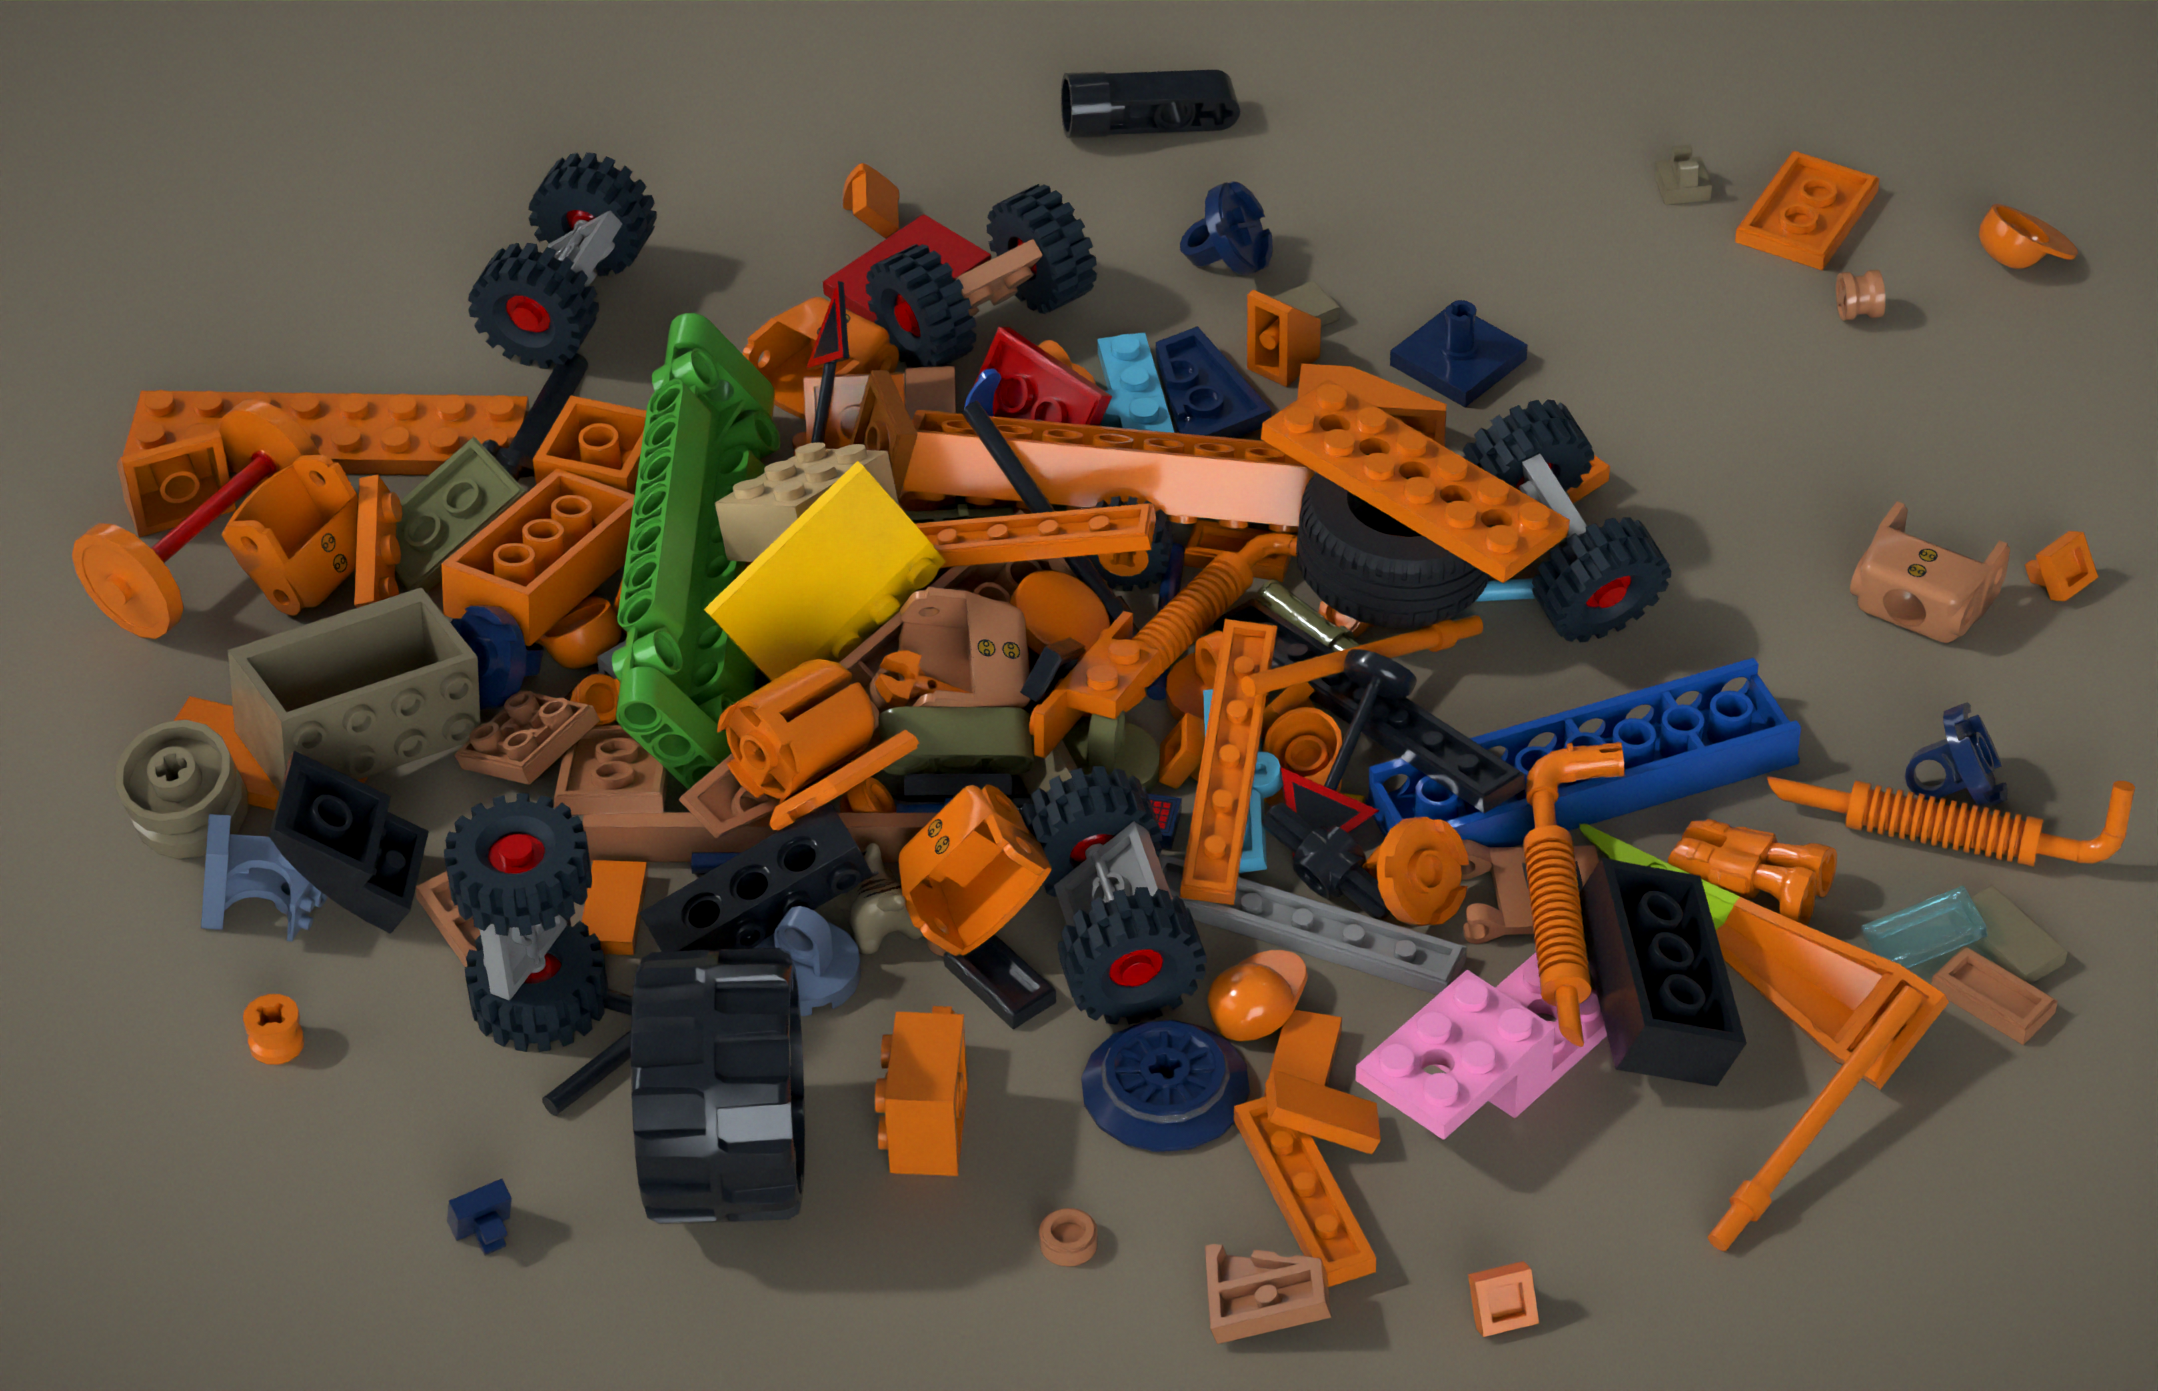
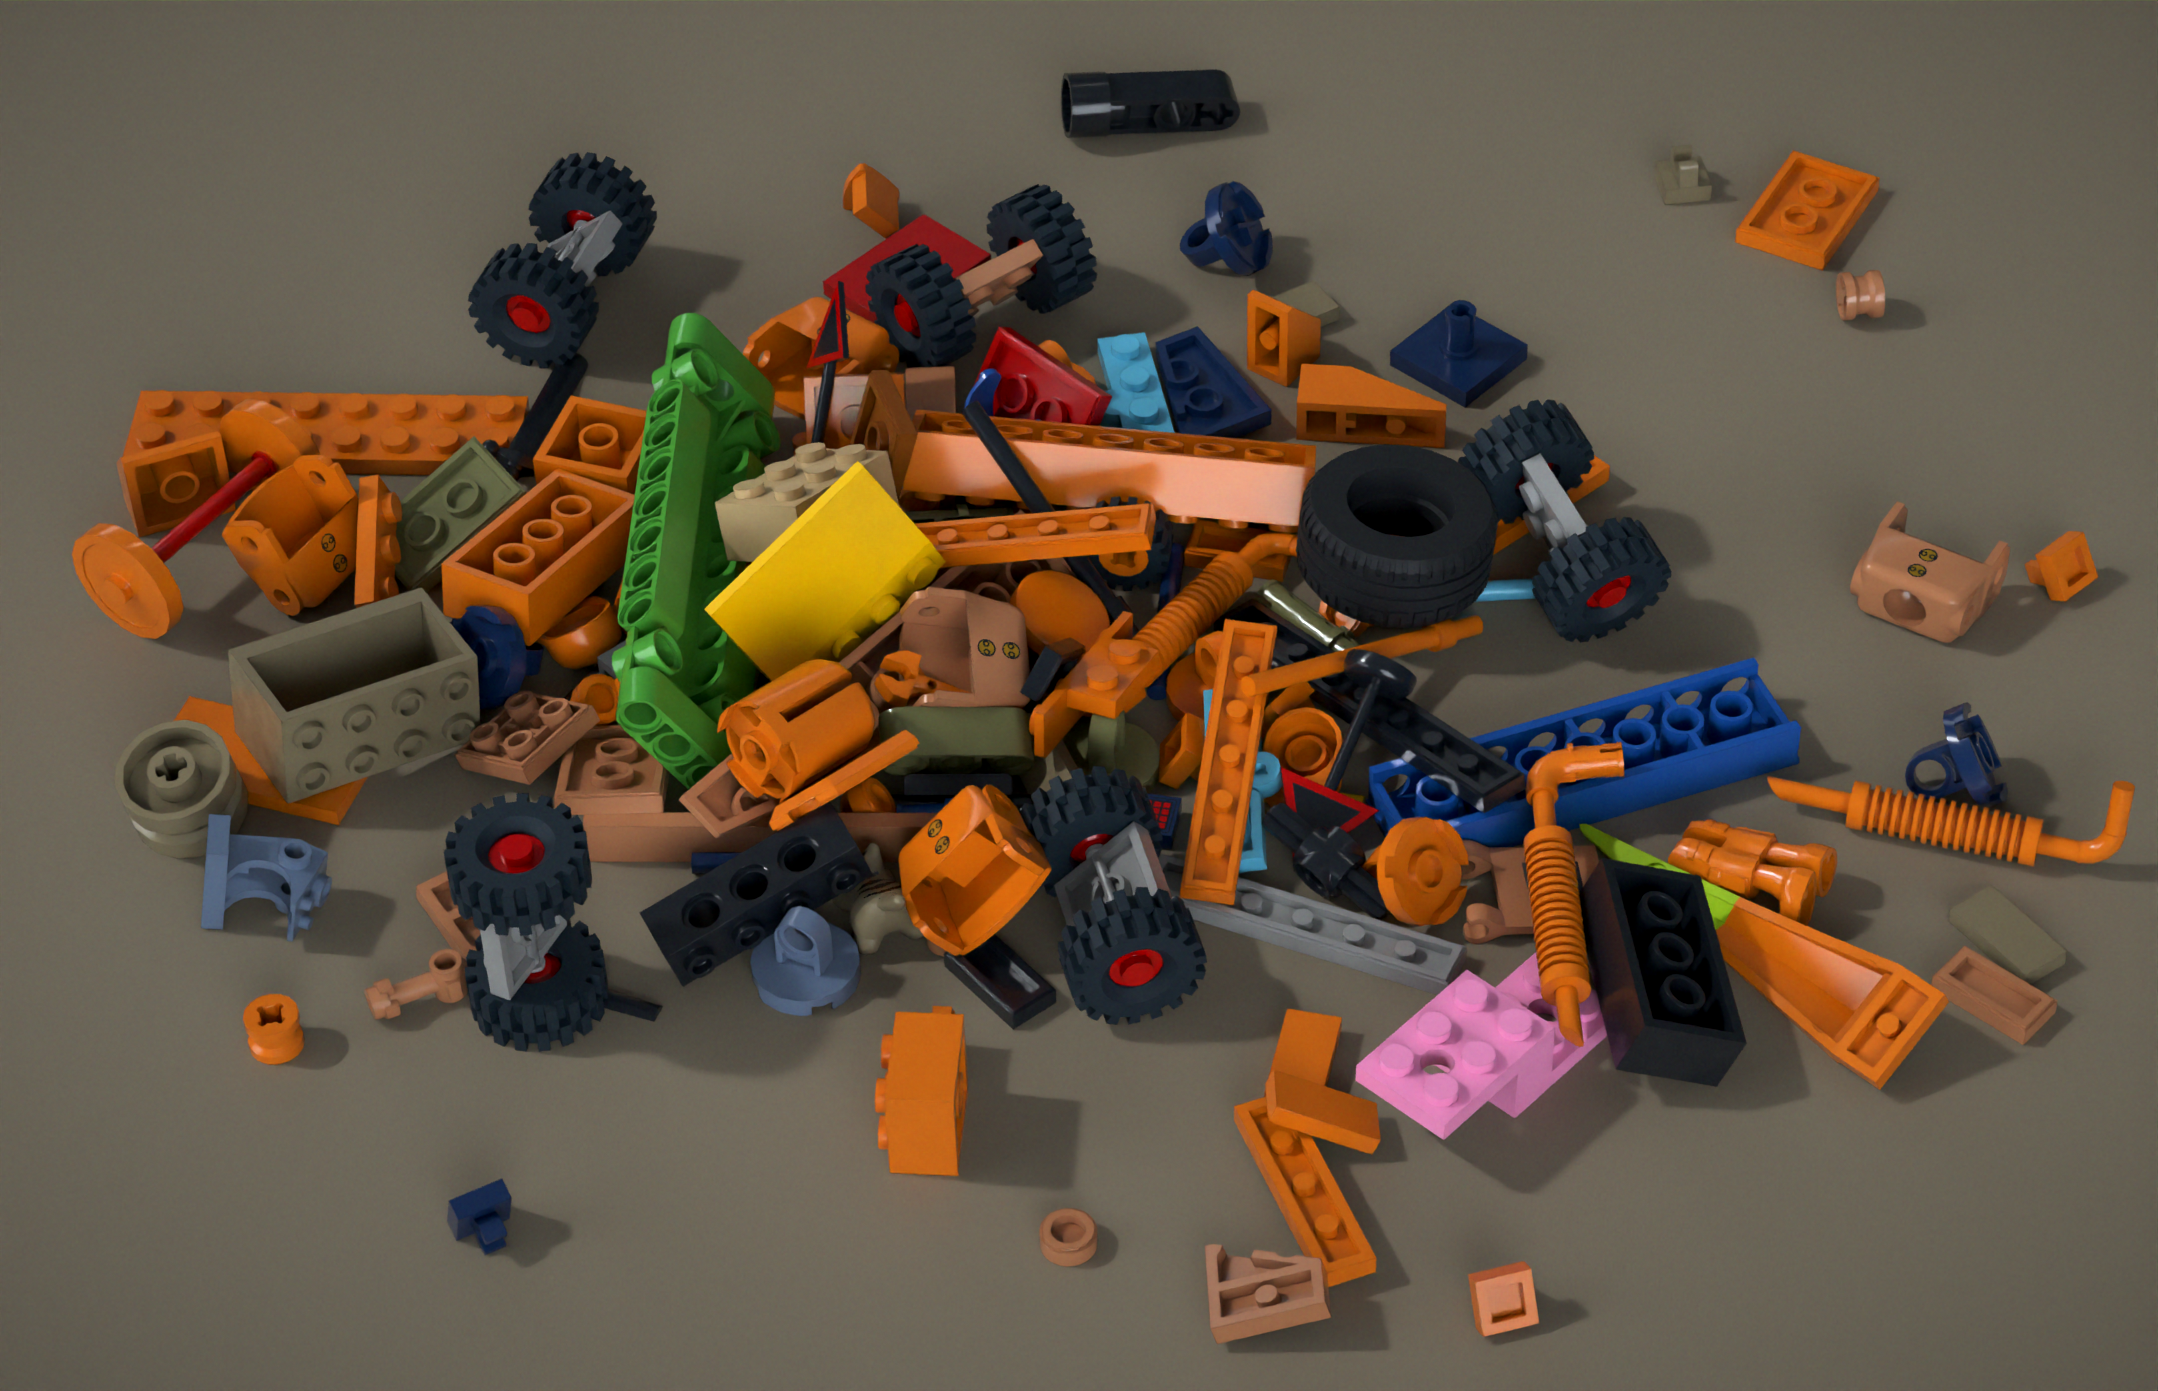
black slope [269,751,429,934] -> none
black bar [542,1030,631,1116] -> none
orange tile [581,860,648,955] -> none
black wheel [631,947,805,1224] -> none
dark blue piece [1081,1020,1250,1152] -> none
orange cap [1207,950,1308,1042] -> none
orange plate [1261,379,1570,583] -> none
orange bar [1707,986,1923,1252] -> none
clear light blue tile [1861,885,1988,969] -> none
orange cap [1979,204,2078,269] -> none
none -> nougat bar [364,949,468,1020]

